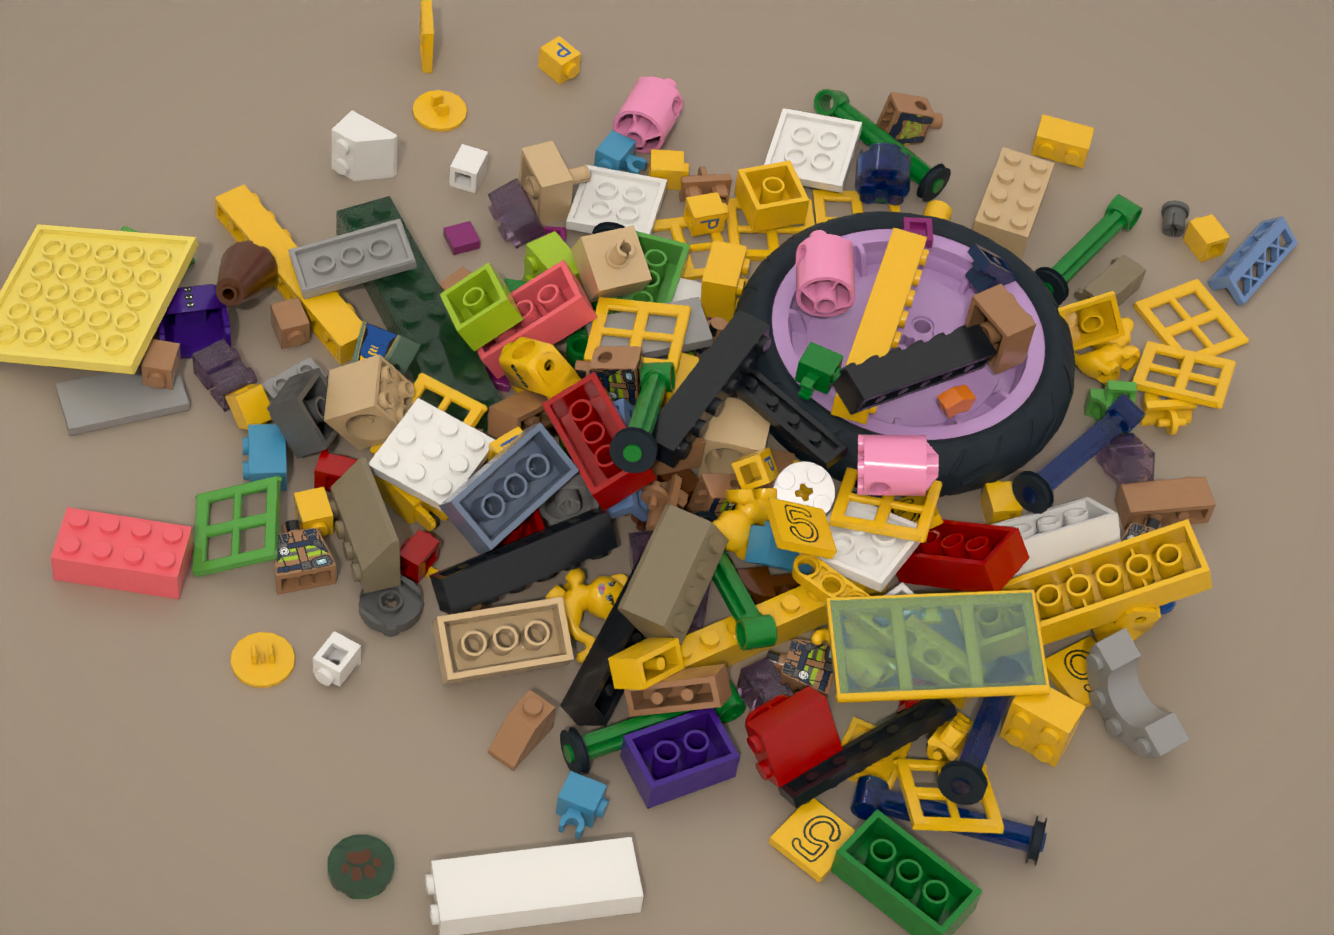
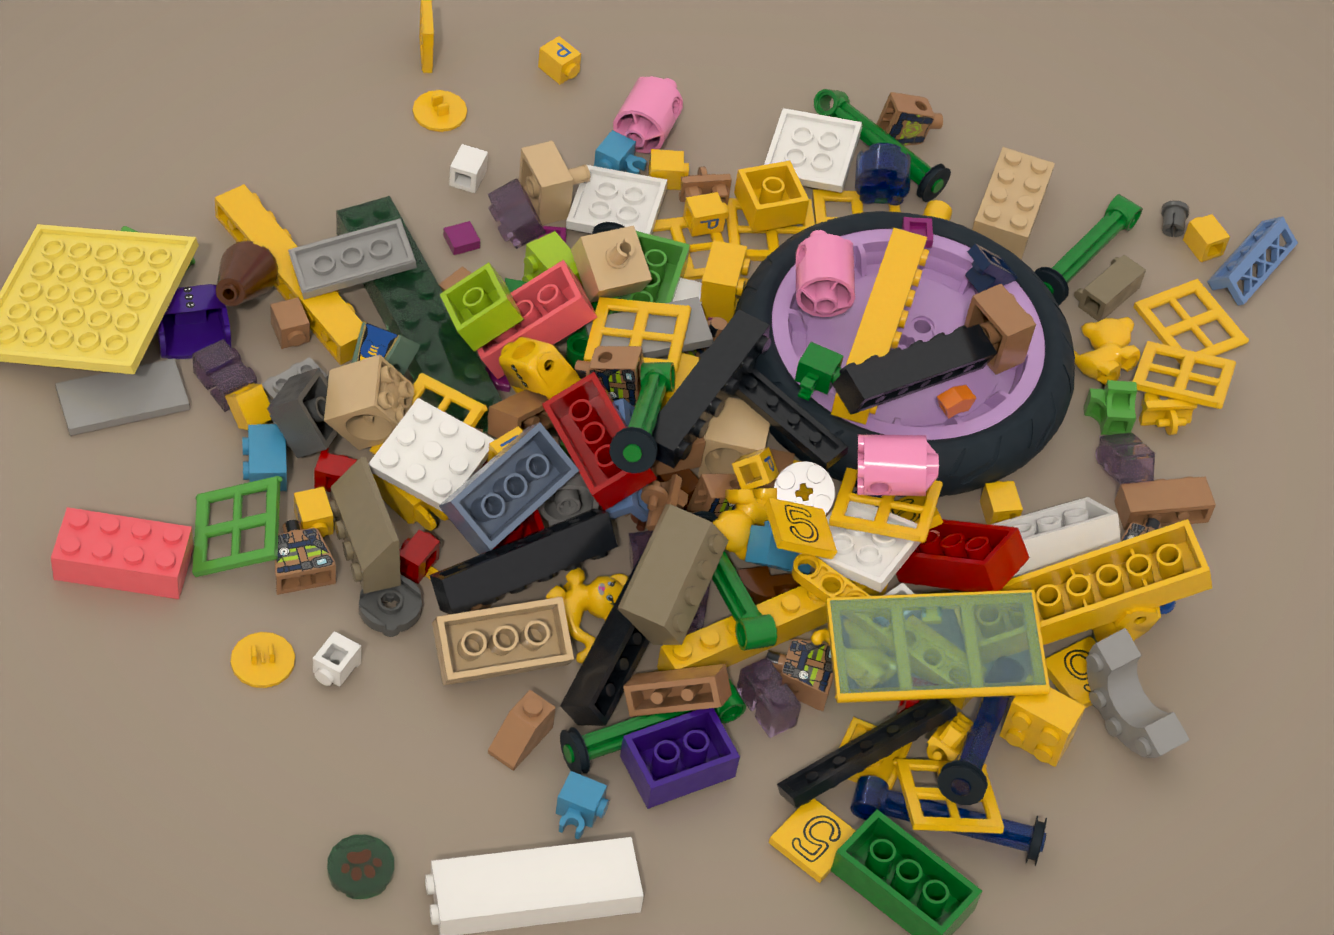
medium nougat brick [141,339,181,390] -> none
white slope [332,110,398,181] -> none
yellow brick [608,637,685,690] -> none
red brick [745,686,843,788] -> none
clear blue piece [1012,394,1146,514] -> none
yellow brick [1031,114,1094,168] -> none
yellow slope [1057,291,1125,351] -> none

